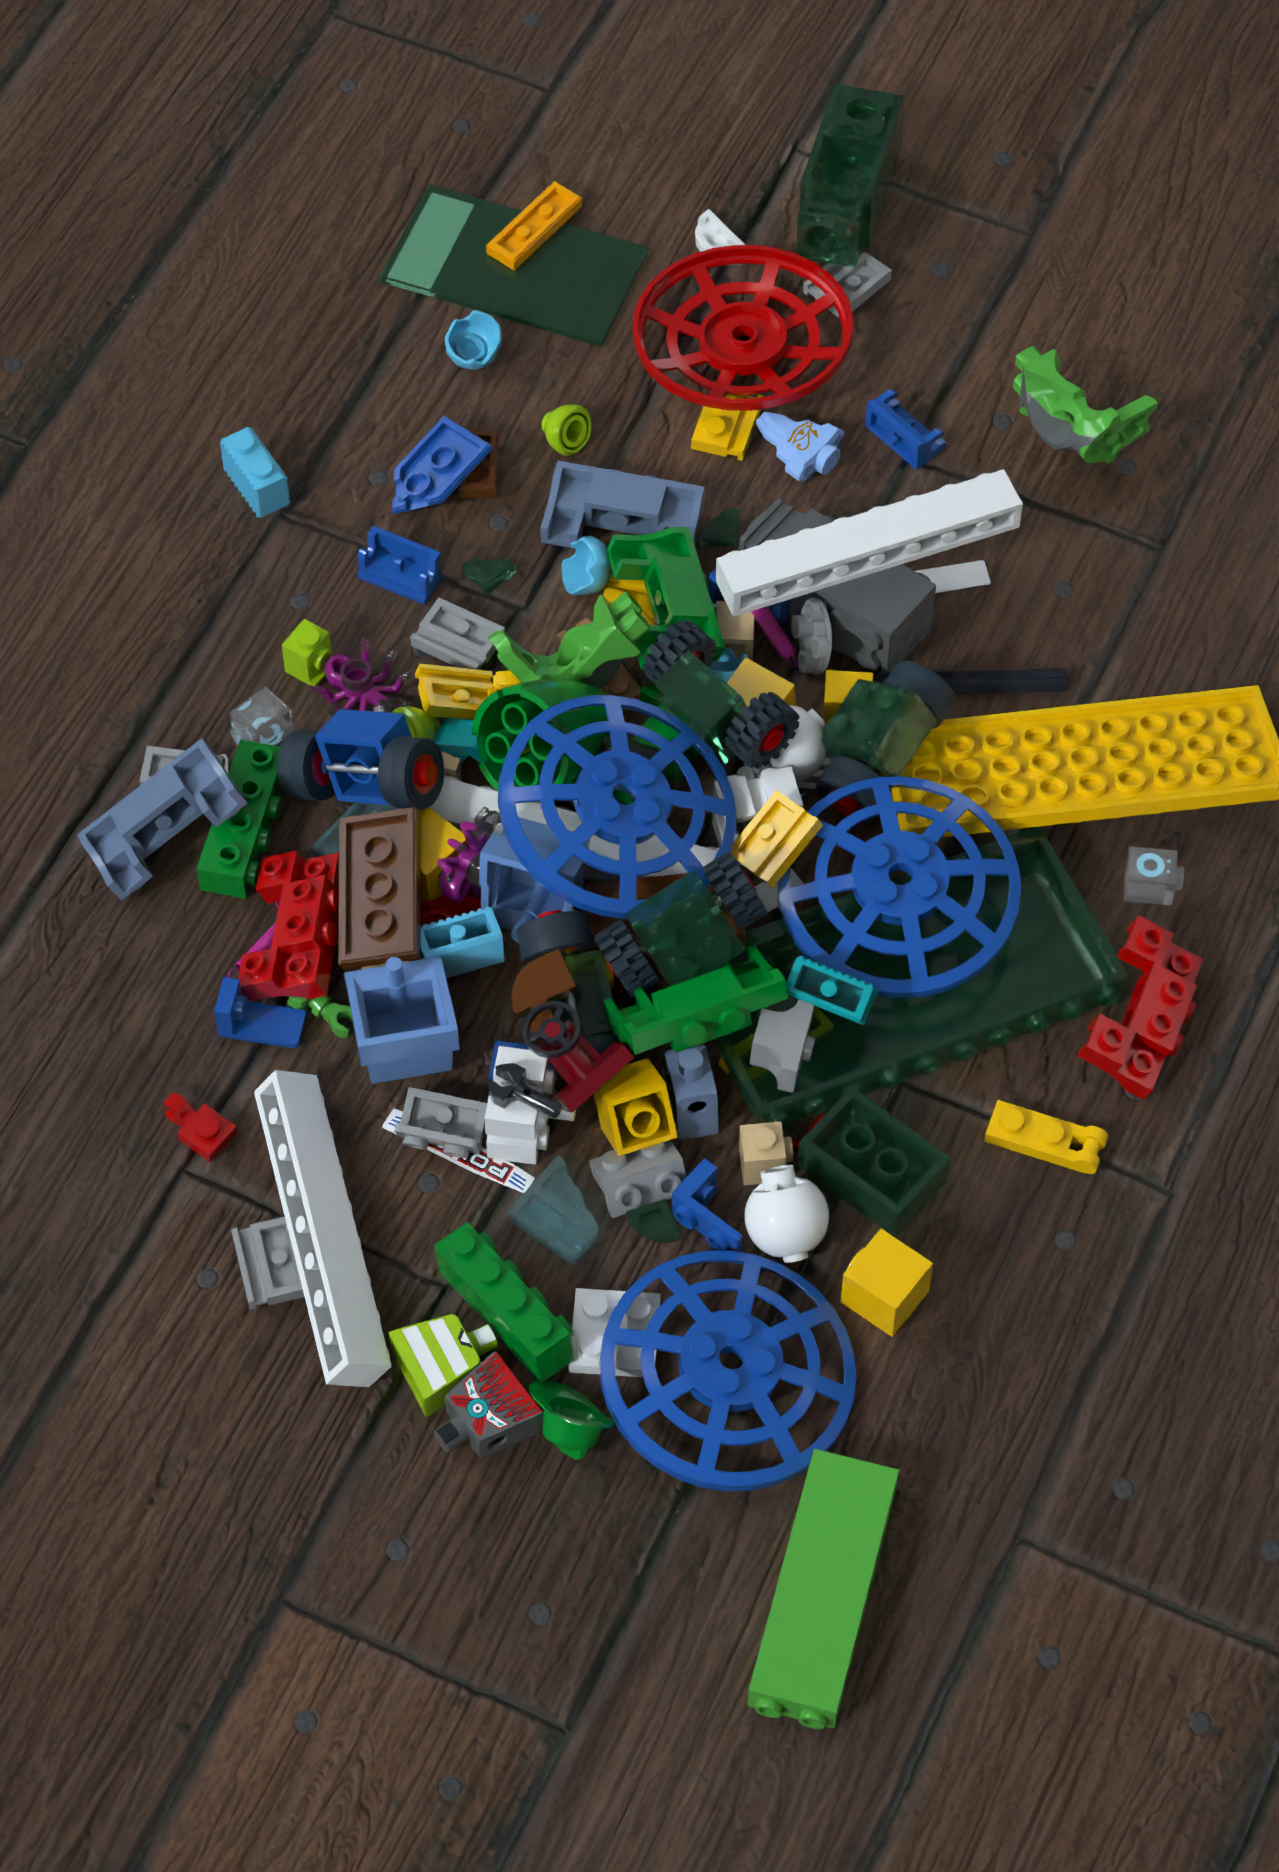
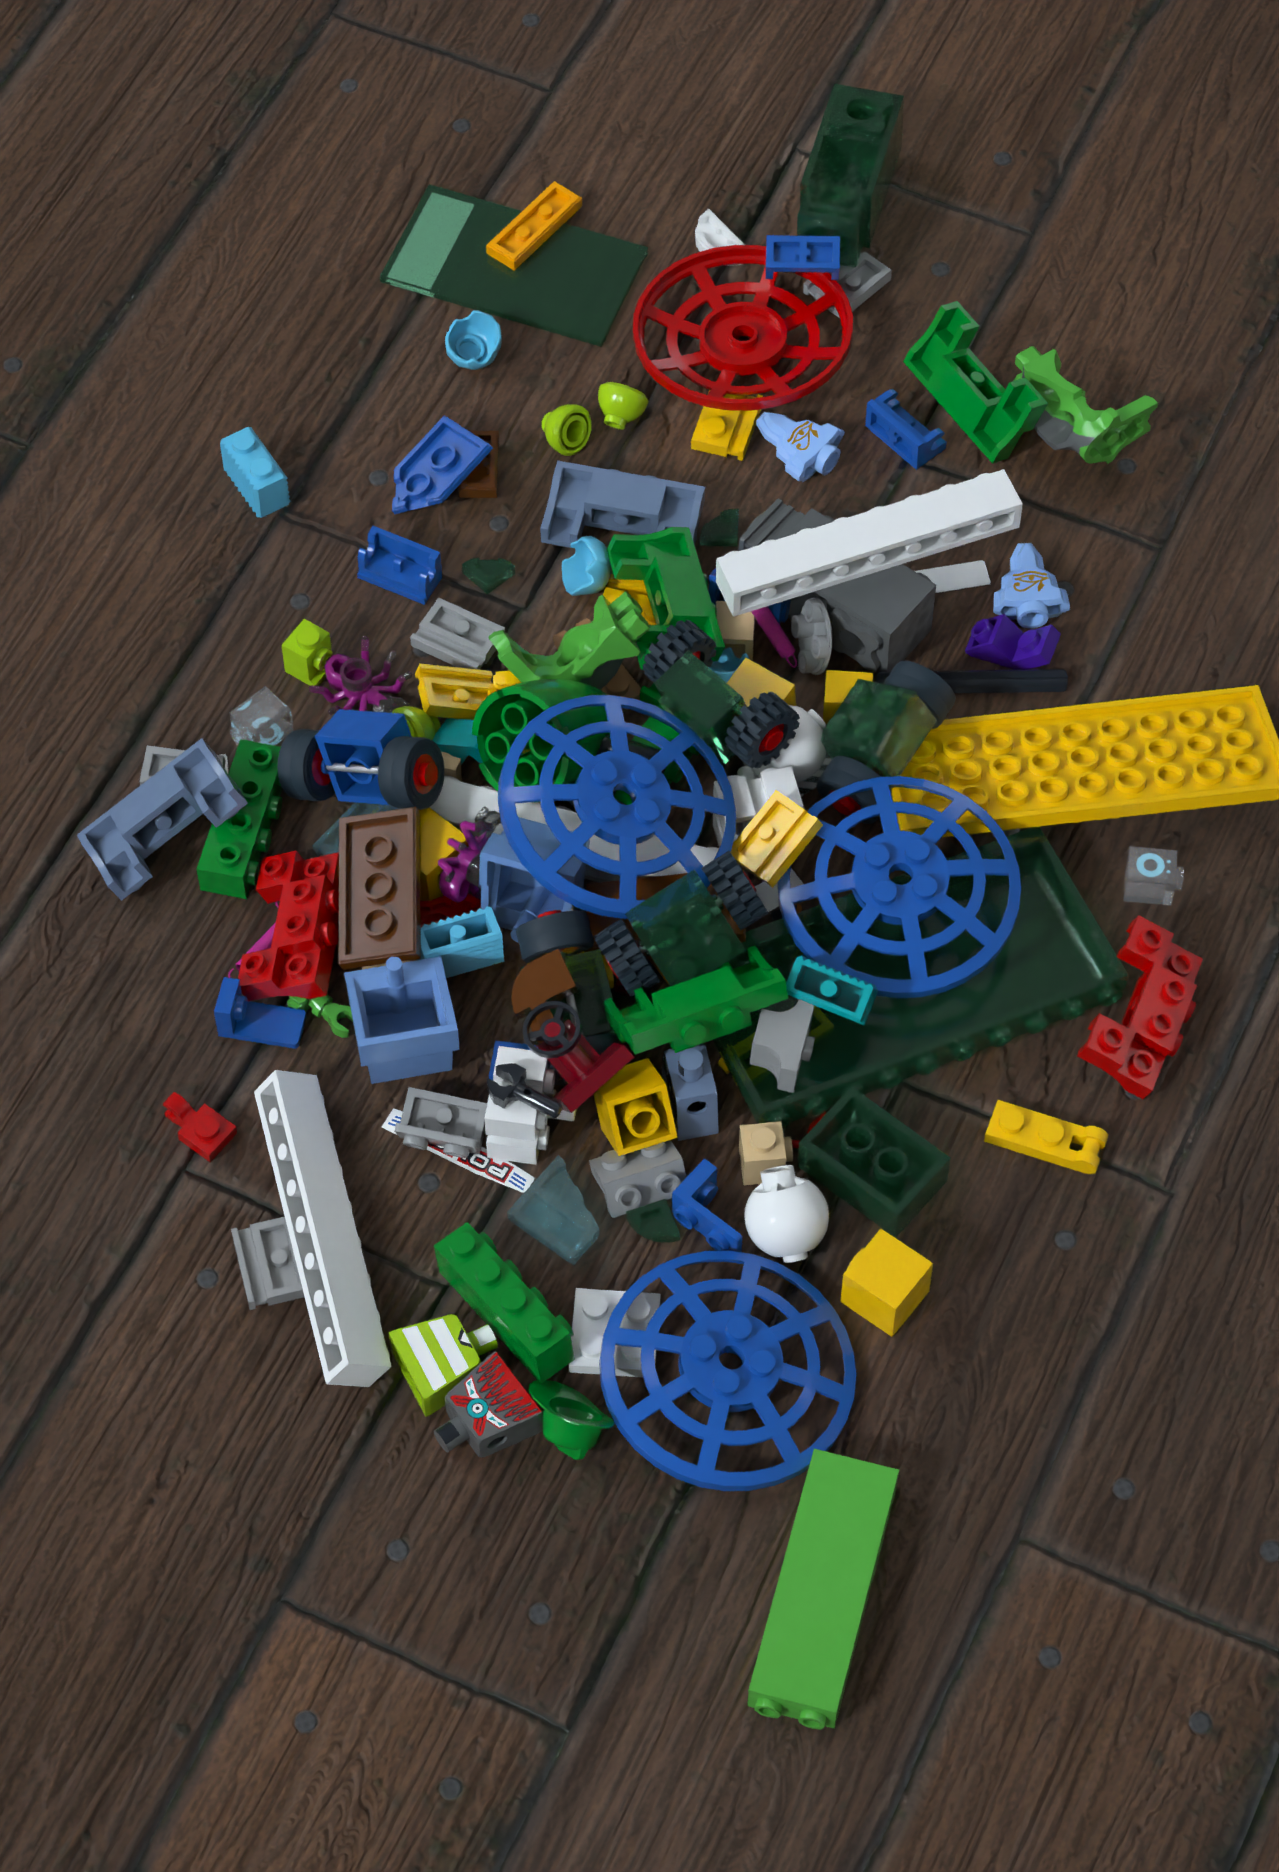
none -> lime brick [598,382,649,430]
none -> blue hinge [766,235,840,280]
none -> green bracket [903,301,1048,464]
none -> dark purple slope [965,614,1061,670]
none -> light blue rock [993,543,1070,628]

